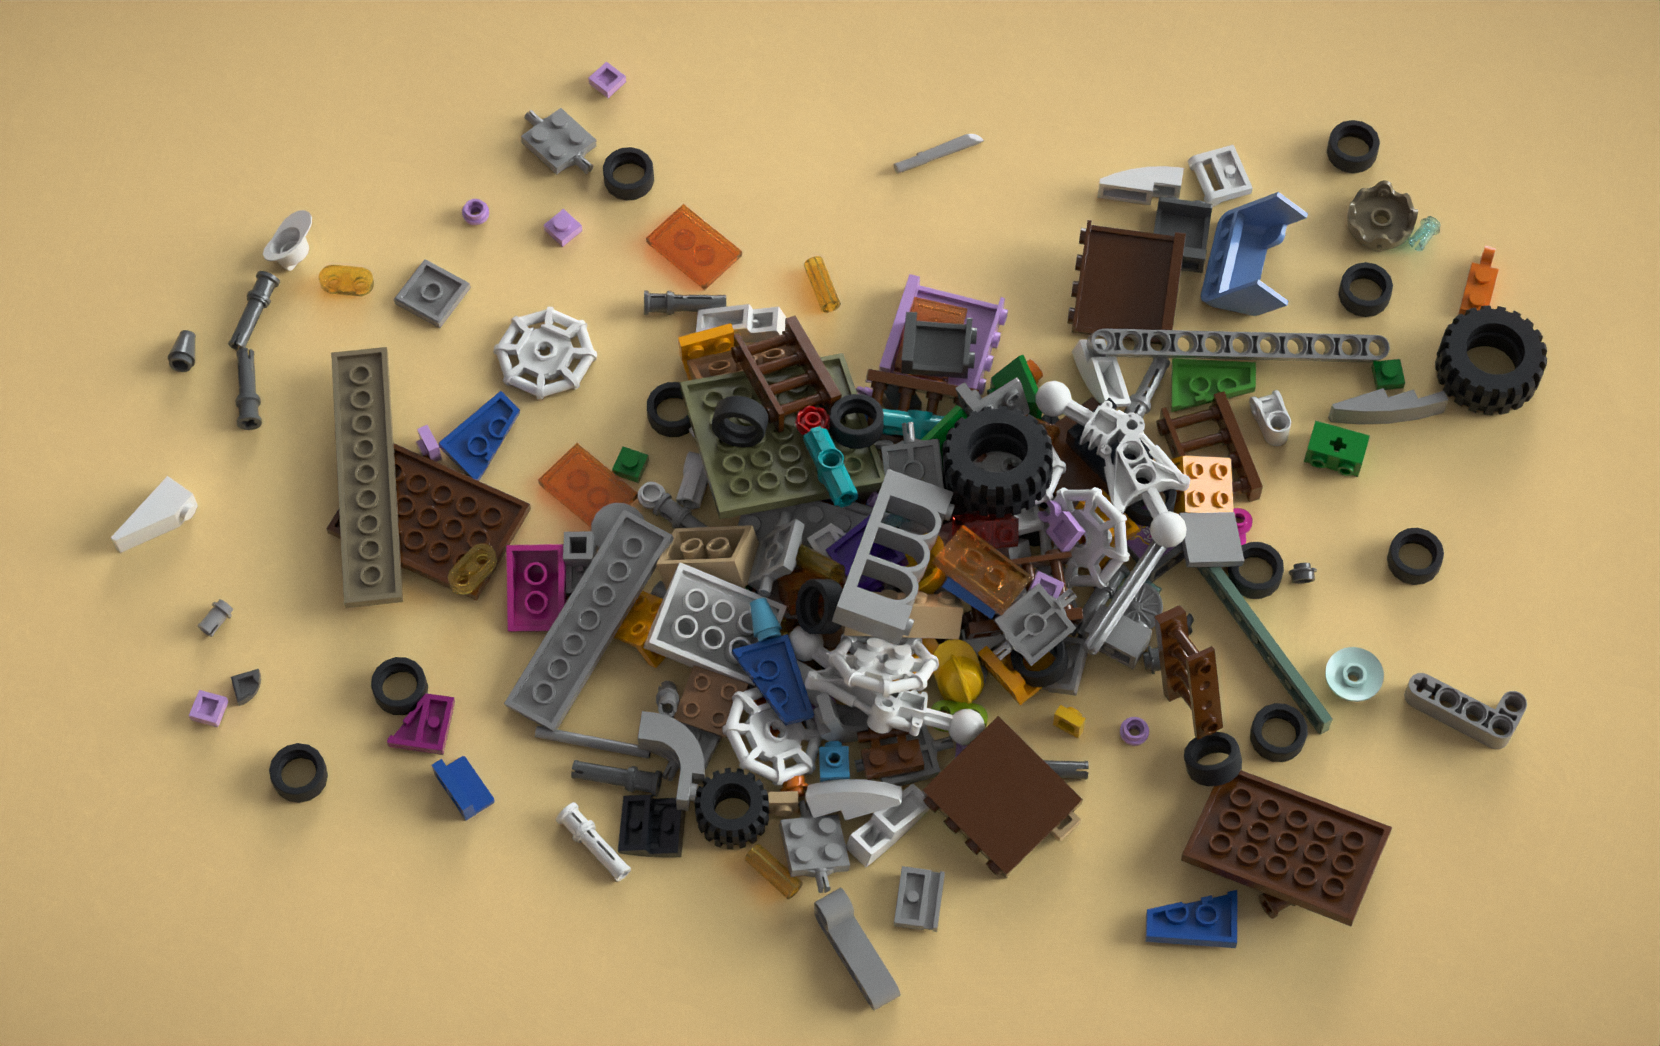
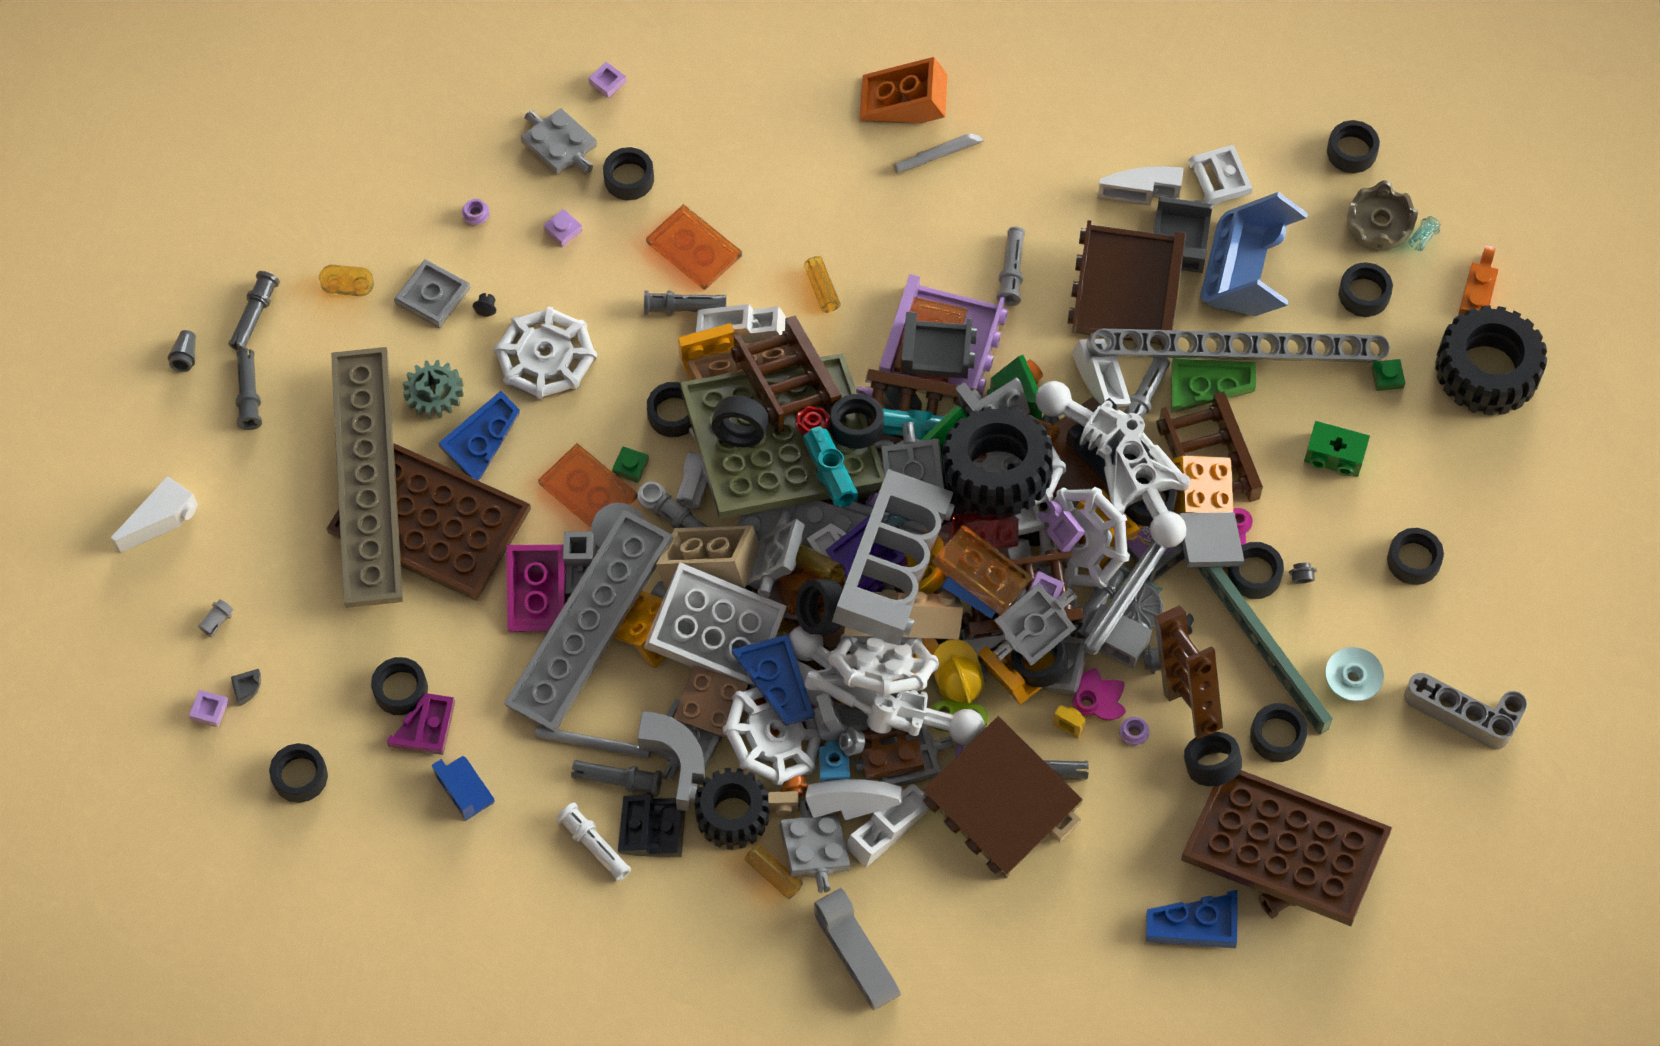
white piece [263,210,312,271] -> none
lavender plate [416,425,442,462] -> none
clear yellow plate [448,544,497,595] -> none
light grey pin [656,681,679,717] -> none
medium azure cone [750,598,782,642] -> none
light grey plate [894,866,945,932] -> none
white piece [1249,390,1291,446] -> none
light grey slope [1328,388,1448,424] -> none
none -> sand green gear [403,360,464,419]
none -> black piece [472,293,497,317]
none -> light grey plate [839,727,865,756]
none -> orange slope [860,57,948,123]
none -> light grey pin [996,227,1025,306]
none -> dark pink plate [1072,668,1126,720]

